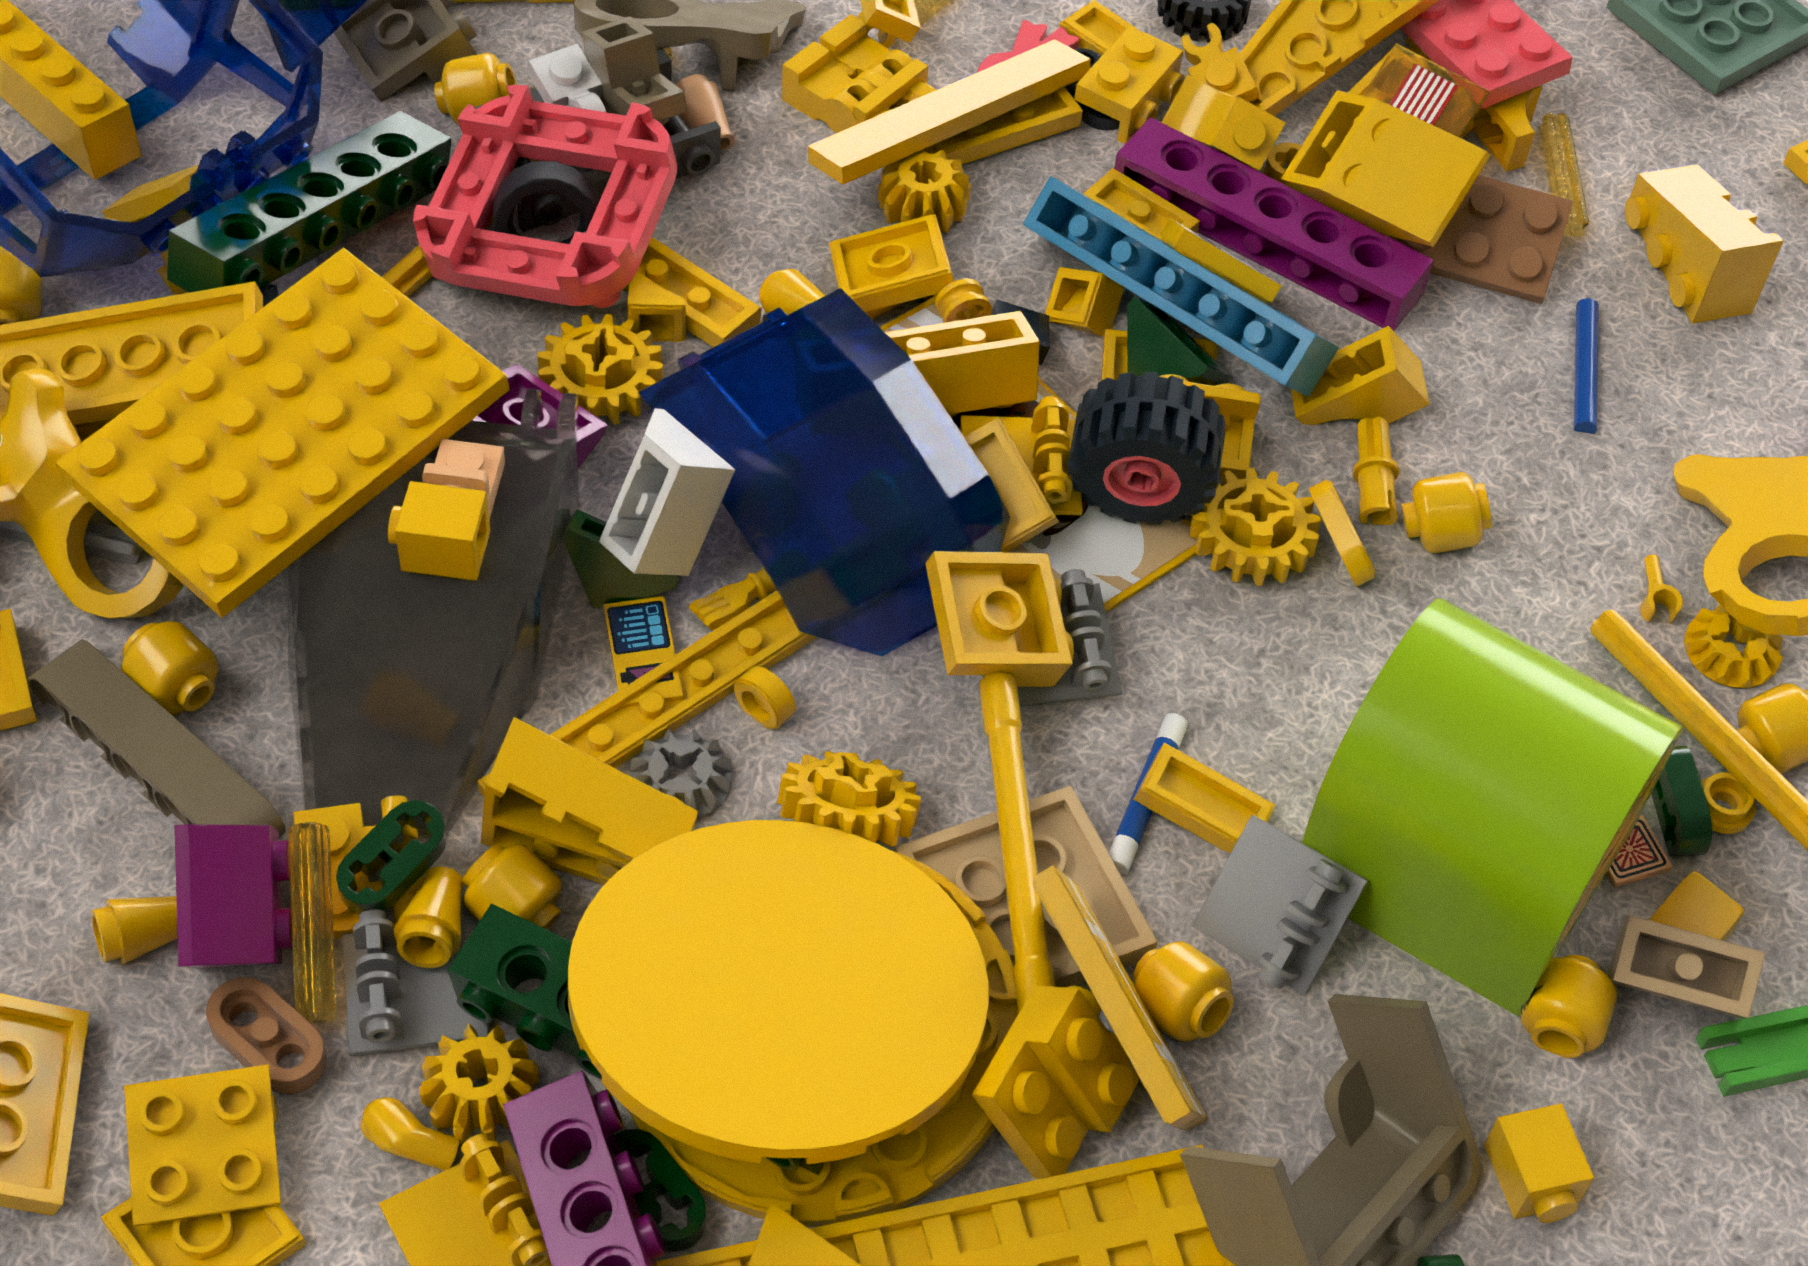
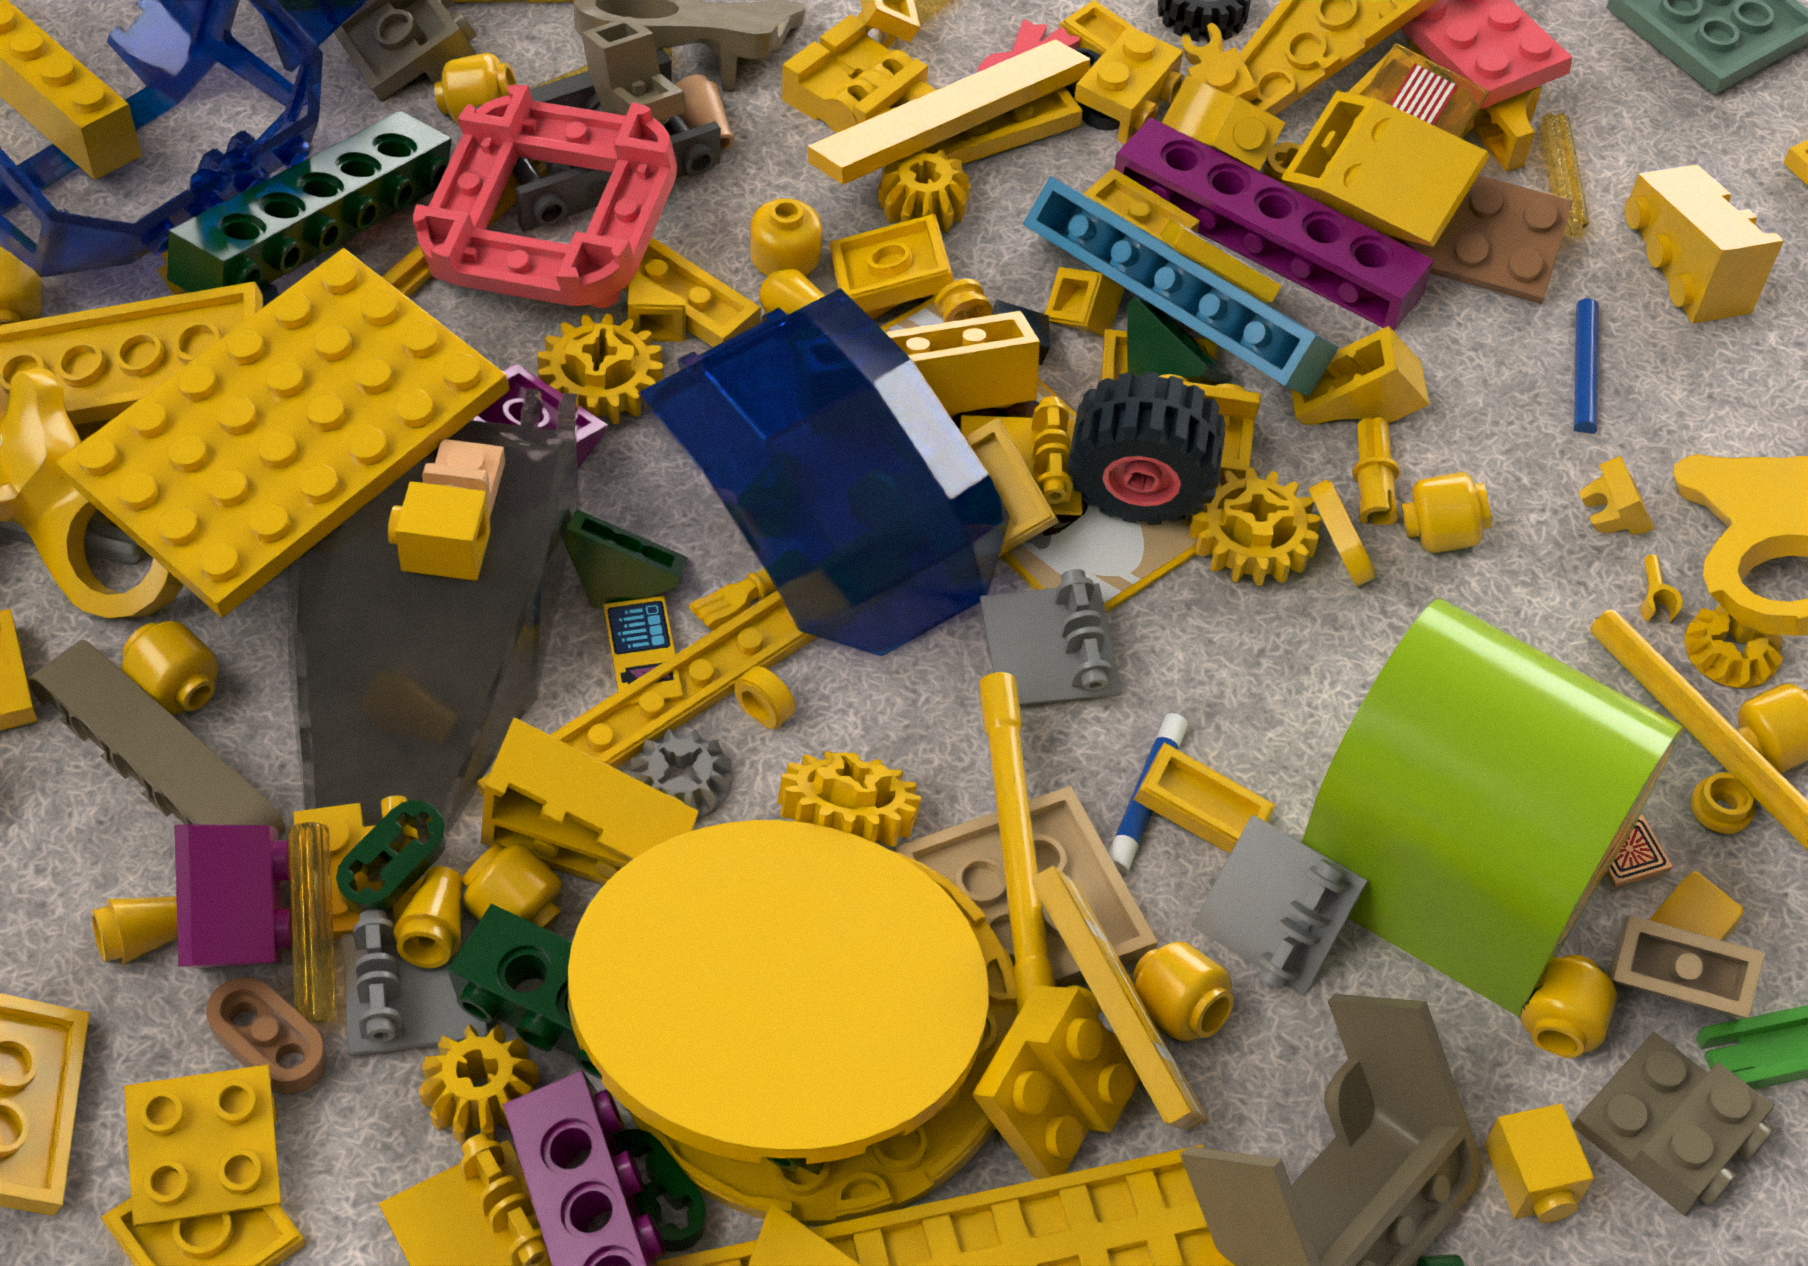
yellow tile [102,161,217,229] -> none
yellow arm [361,1097,459,1171] -> none
black tyre [493,161,599,244] -> none
white plate [528,44,606,112] -> none
white slope [599,408,735,576] -> none
yellow plate [925,551,1074,687] -> none
dark green beam [1651,746,1712,857] -> none
none -> yellow head [750,198,823,277]
none -> dark tan plate [1572,1031,1775,1216]
none -> yellow tile [1579,455,1655,535]

